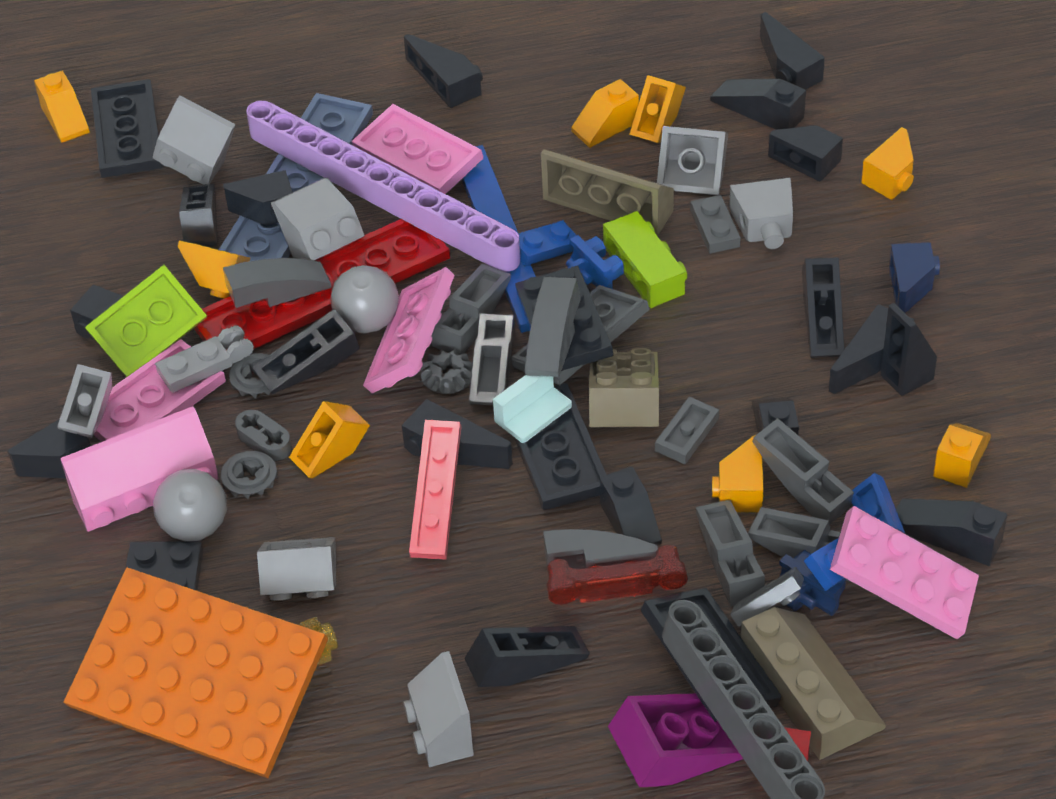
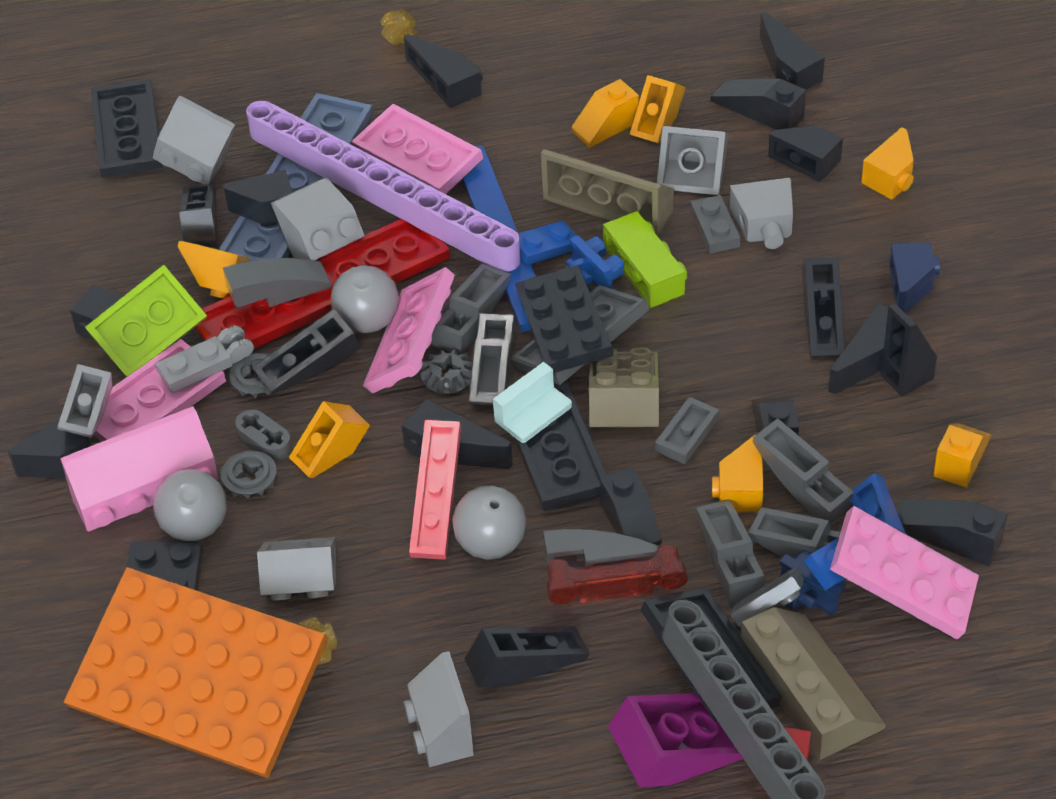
light orange slope [34,70,90,143] -> none
dark grey slope [525,277,581,377] -> none
none -> clear yellow gear [380,8,418,46]
none -> light grey piece [452,485,527,560]

